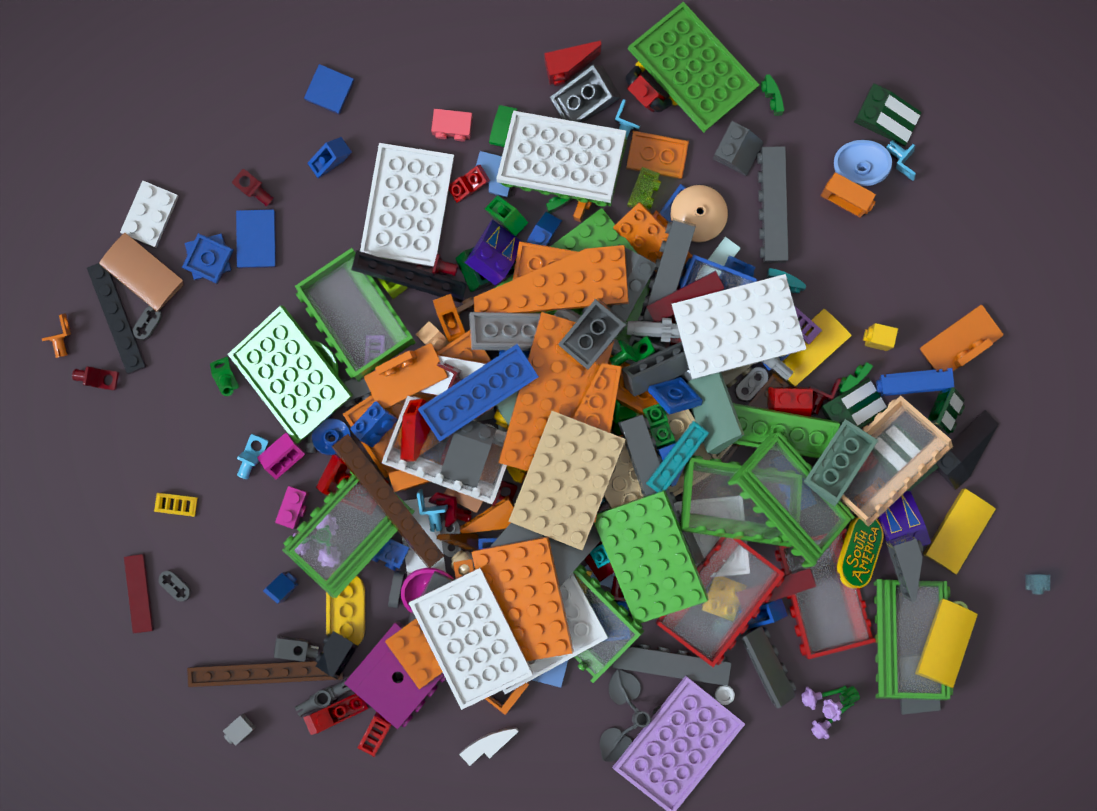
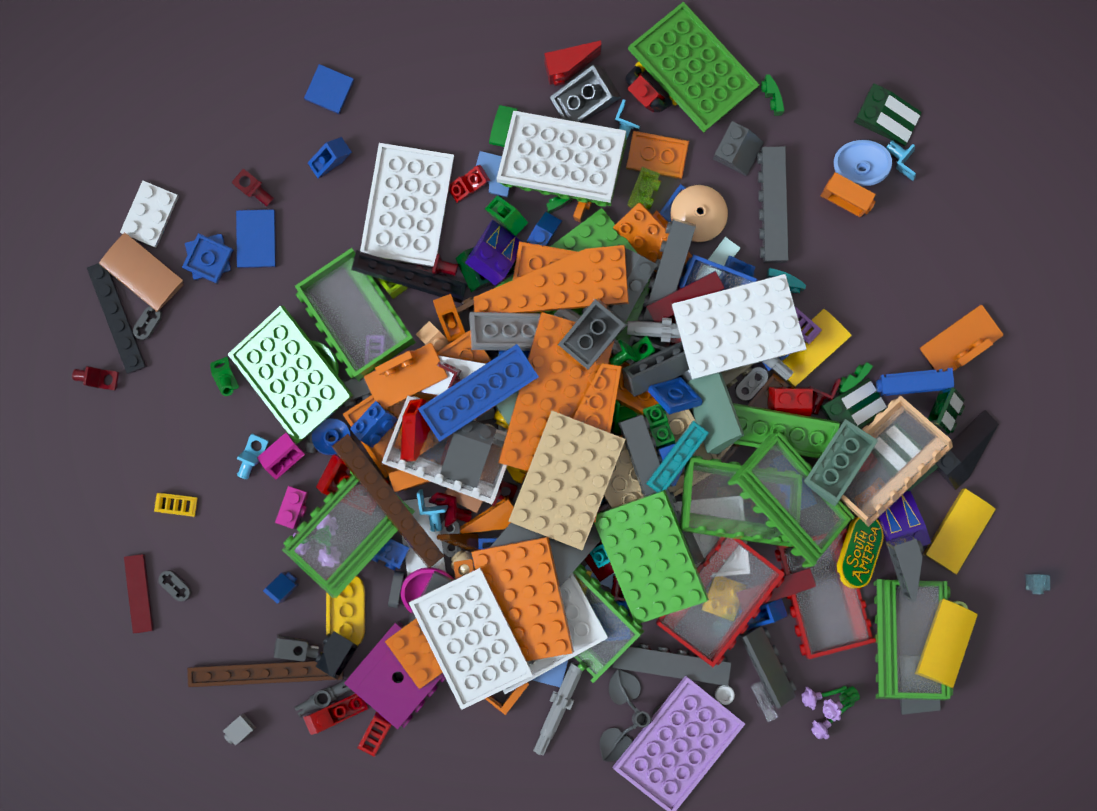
orange bracket [42,313,71,358] -> none
coral brick [431,109,473,141] -> none
white slope [459,727,519,766] -> none
yellow brick [863,323,898,351] -> none
none -> light grey piece [533,662,583,756]
none -> clear pin [750,681,779,722]

